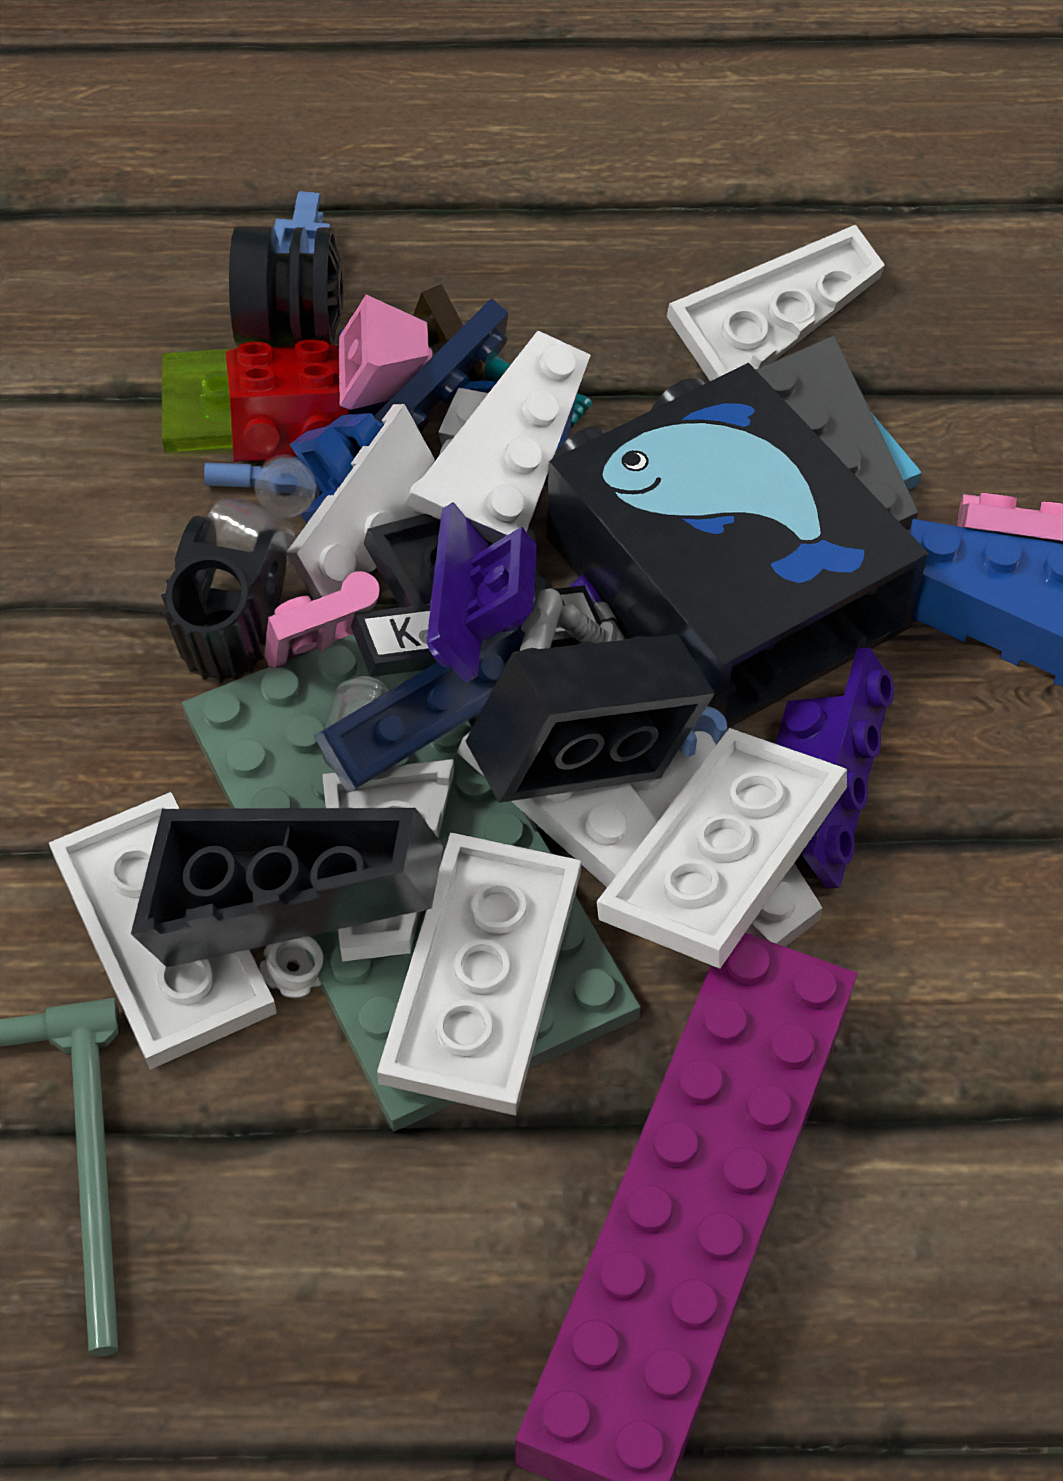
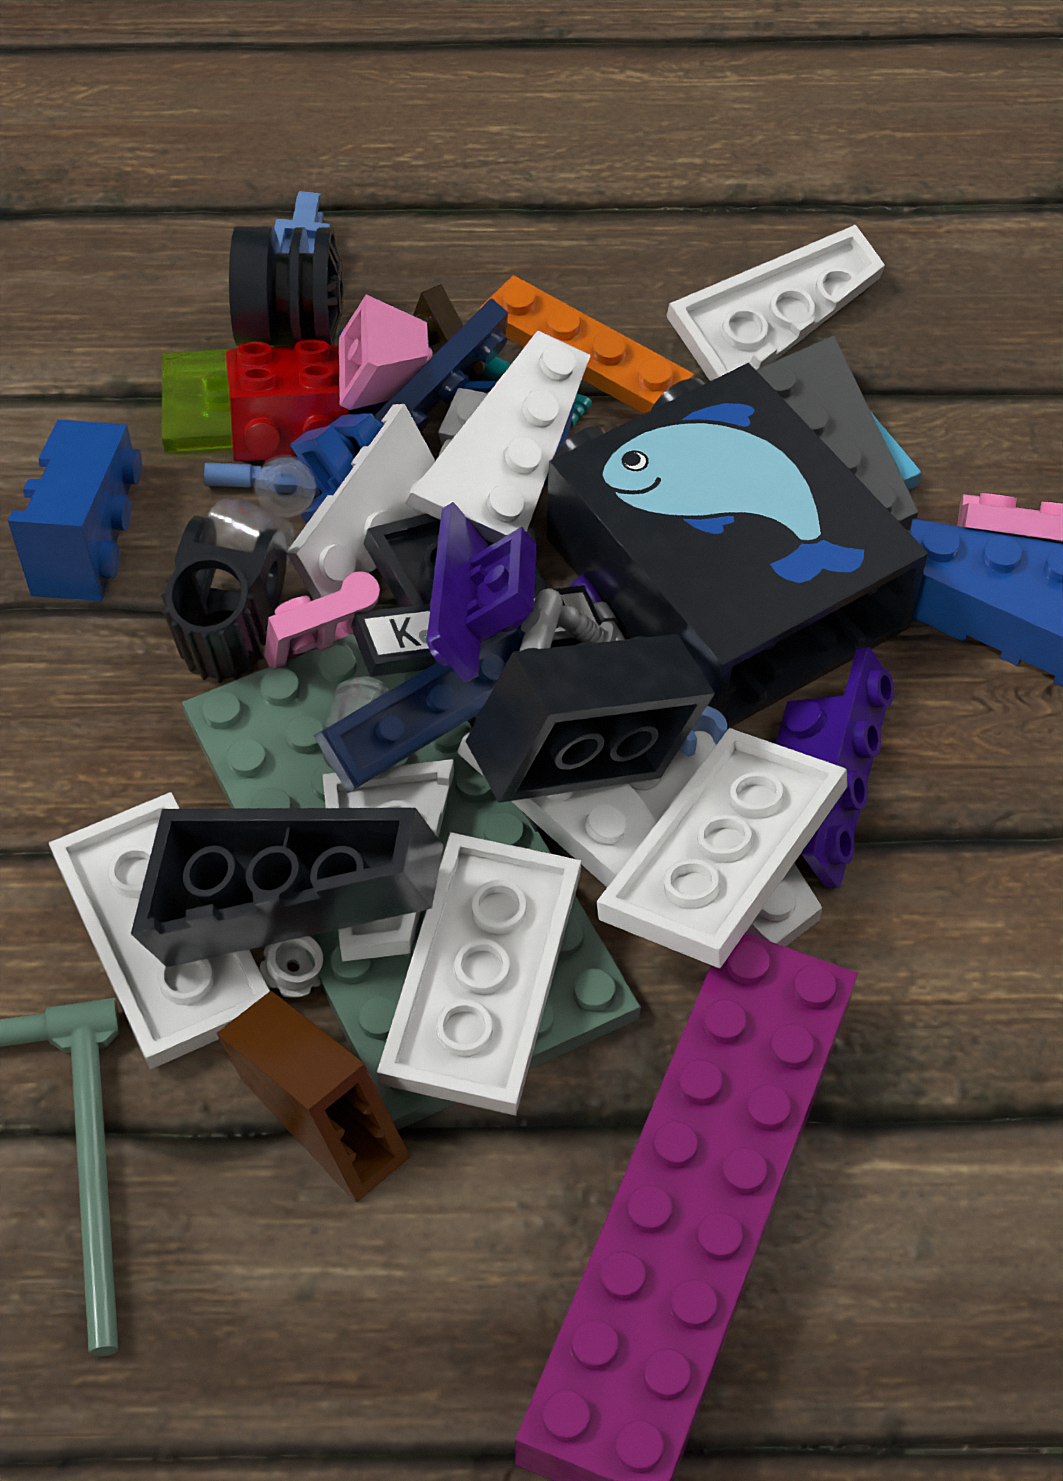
none -> blue wedge [8,420,142,601]
none -> reddish brown slope [216,991,410,1203]
none -> orange plate [480,275,694,414]

